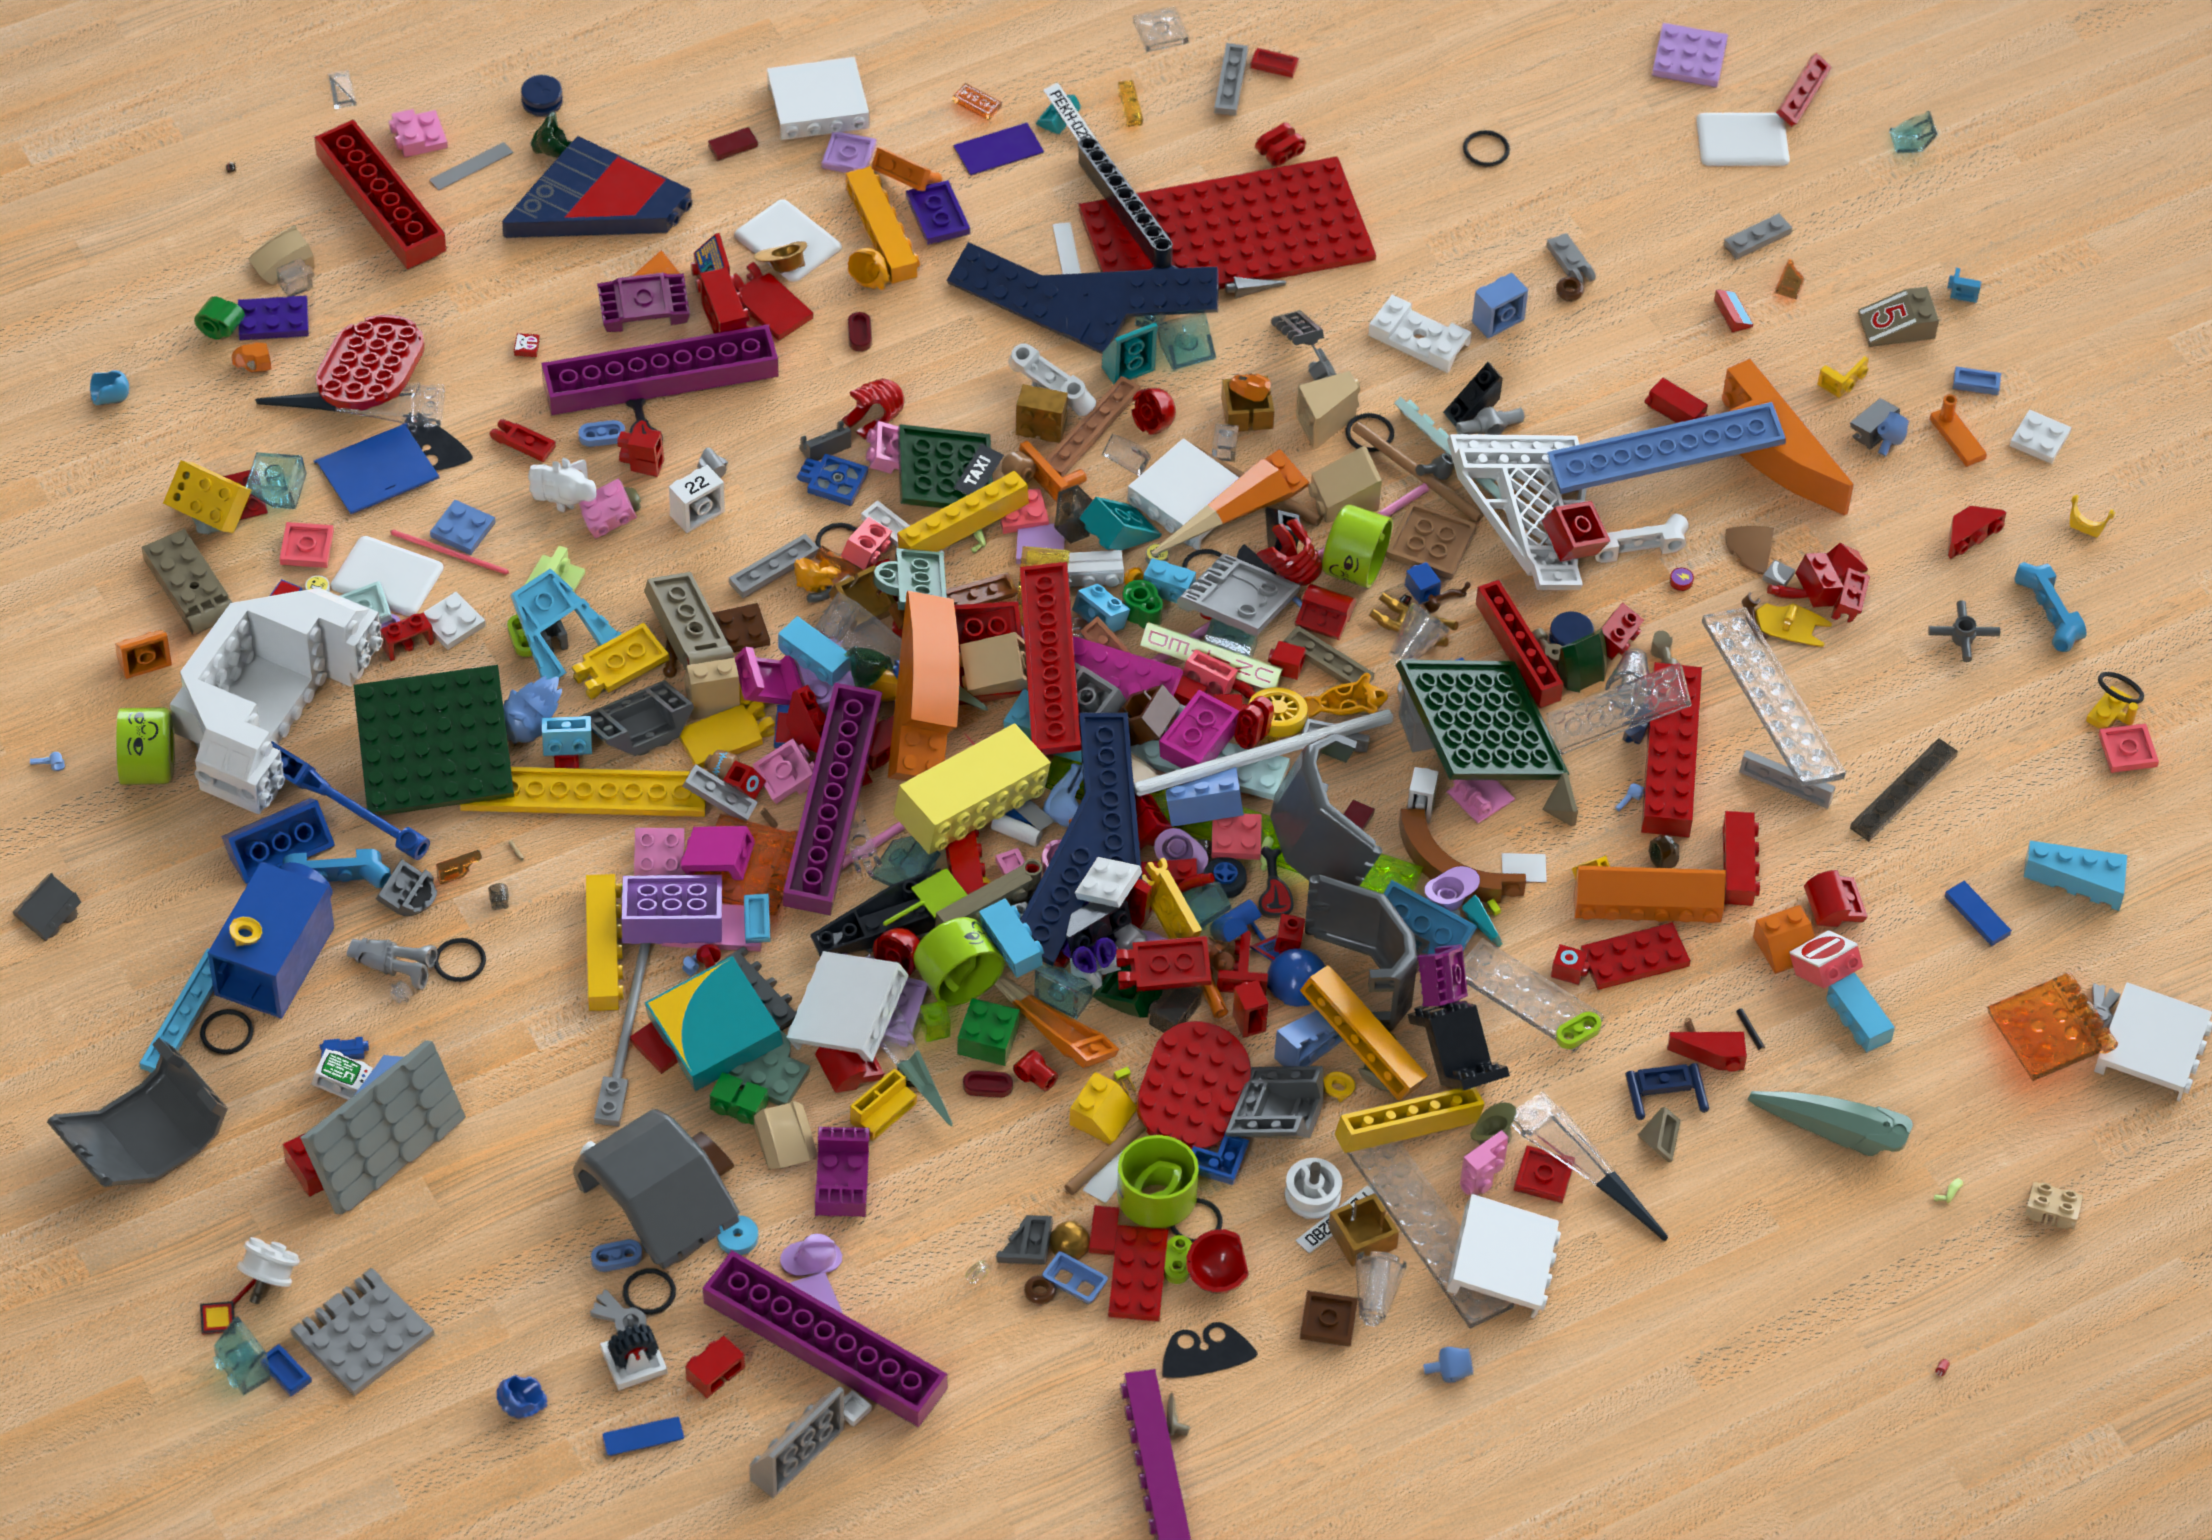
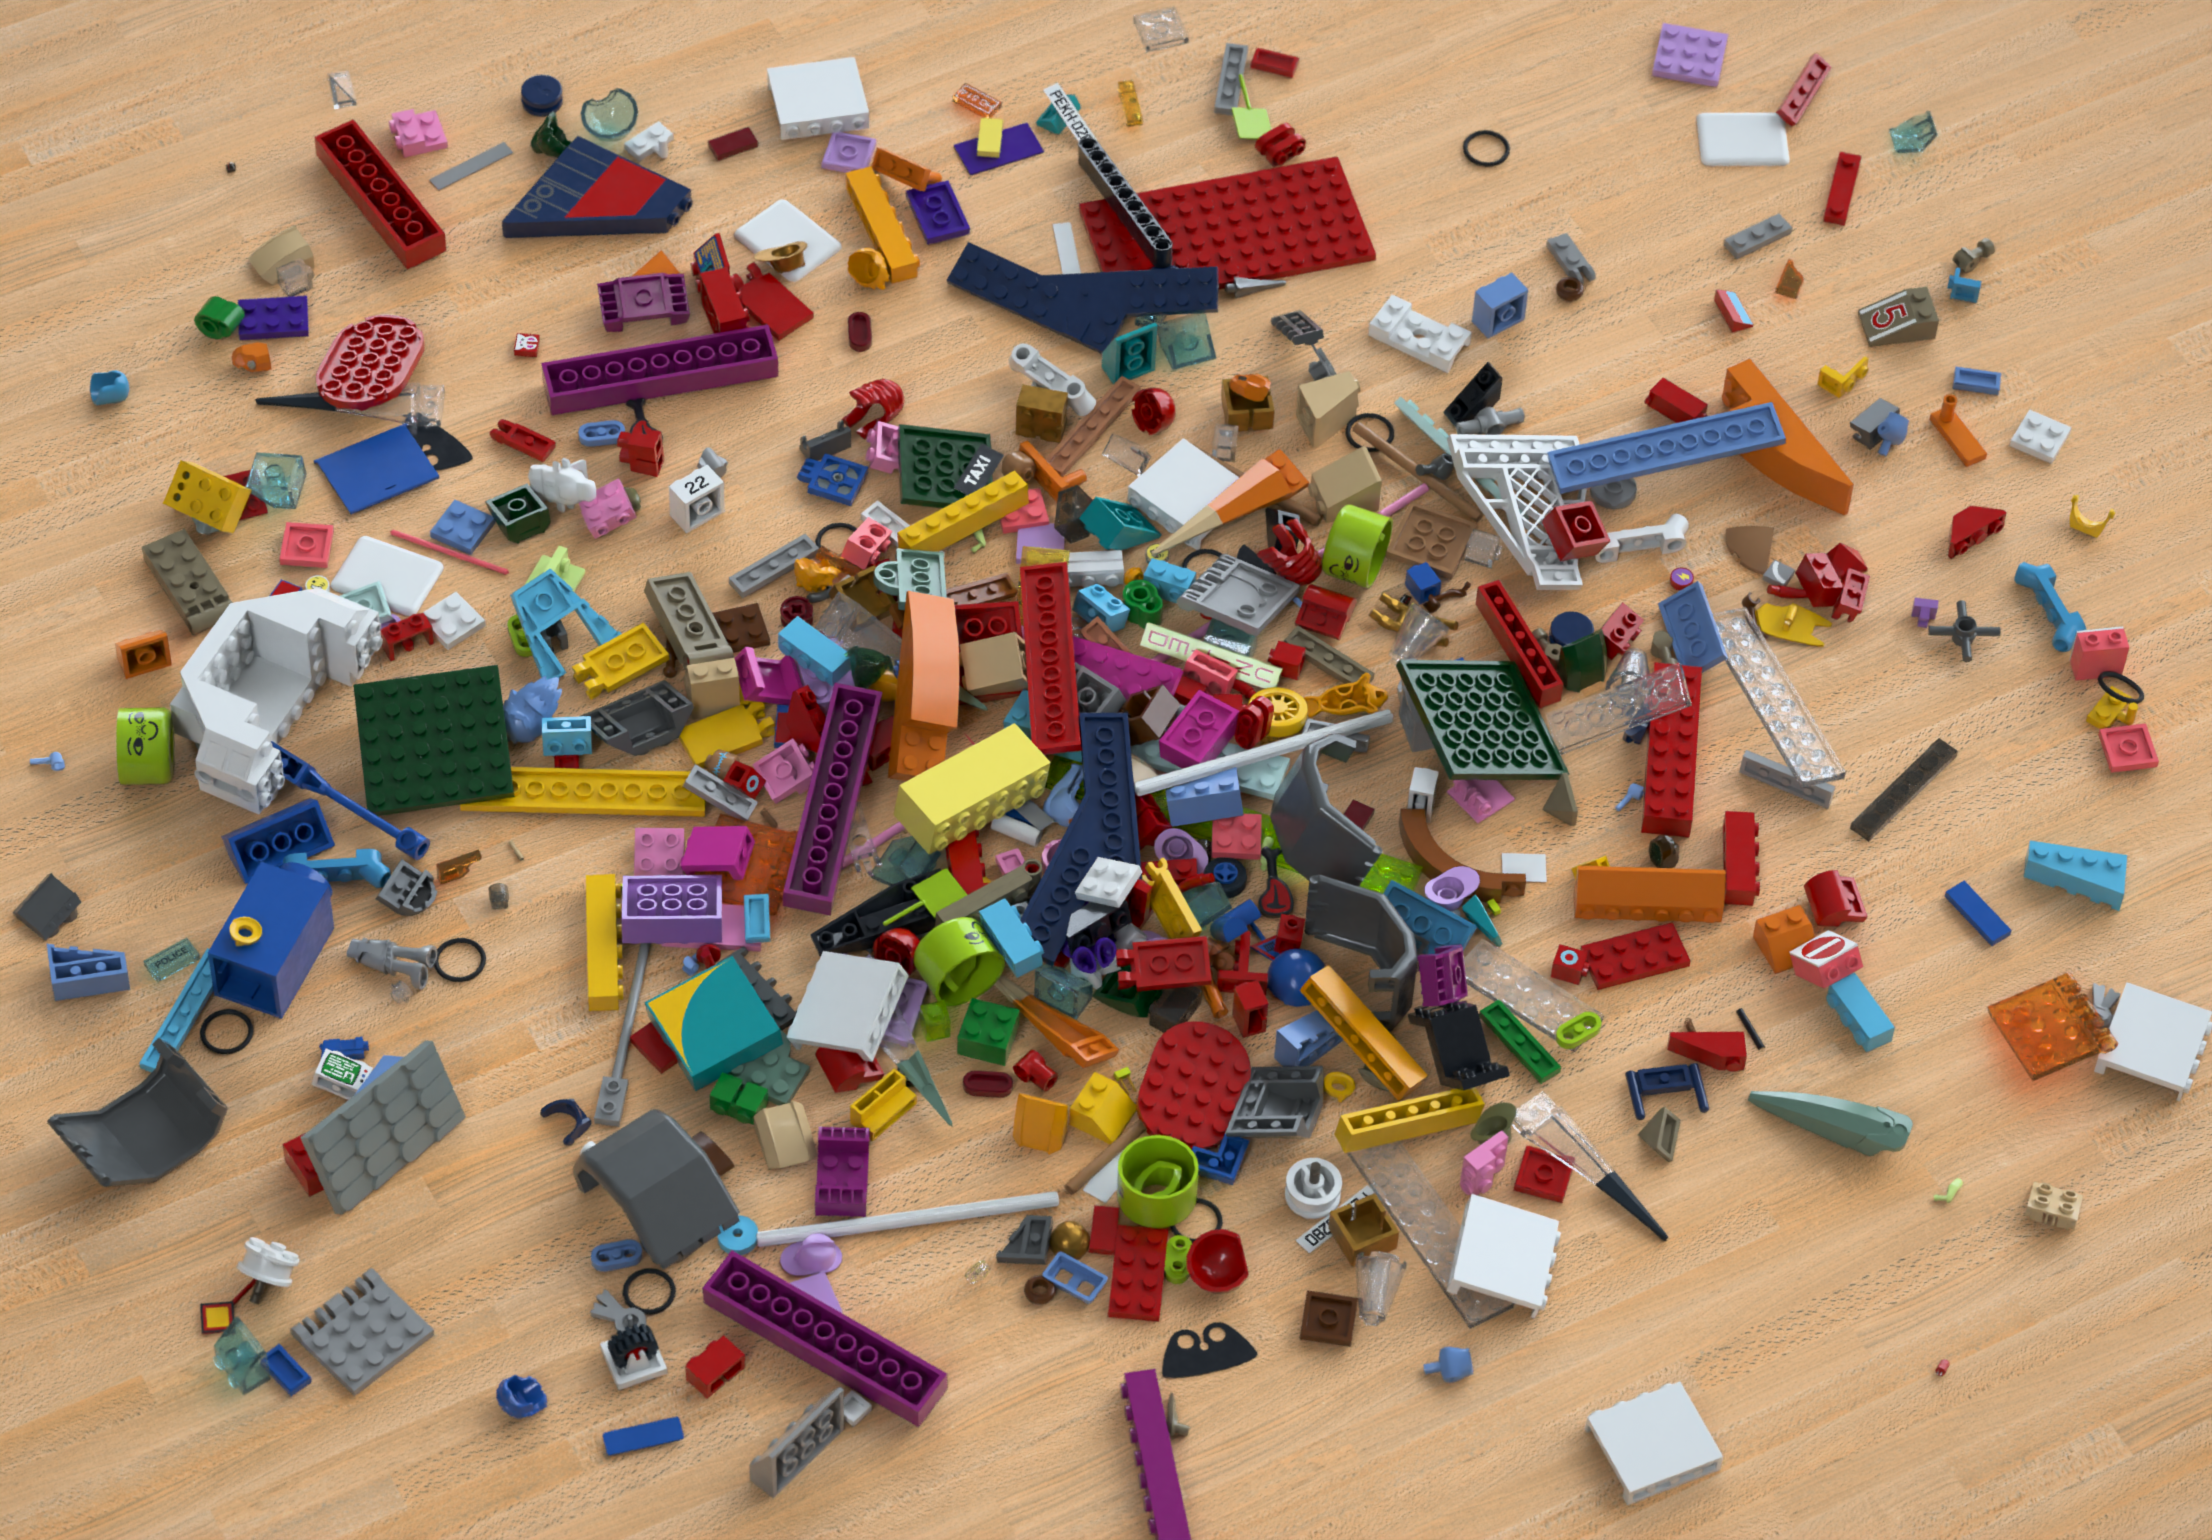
none -> medium blue wedge [47,944,130,1001]
none -> clear light blue tile [144,937,200,982]
none -> dark green slope [485,483,551,544]
none -> dark blue helmet [540,1099,592,1146]
none -> clear light blue cylinder [581,88,638,142]
none -> white plate [624,121,673,162]
none -> white axle [756,1191,1059,1247]
none -> dark red wheel [780,596,814,628]
none -> light yellow tile [977,118,1003,158]
none -> light orange slope [1013,1093,1068,1155]
none -> lime piece [1231,74,1272,140]
none -> clear brick [1464,529,1502,568]
none -> green plate [1479,999,1561,1084]
none -> white panel [1585,1382,1723,1505]
none -> light grey tile [1590,478,1637,509]
none -> medium blue plate [1658,581,1728,673]
none -> red plate [1823,151,1862,226]
none -> medium lavender tile [1911,597,1939,628]
none -> dark tan leg [1952,238,1995,272]
none -> coral piece [2069,627,2129,681]

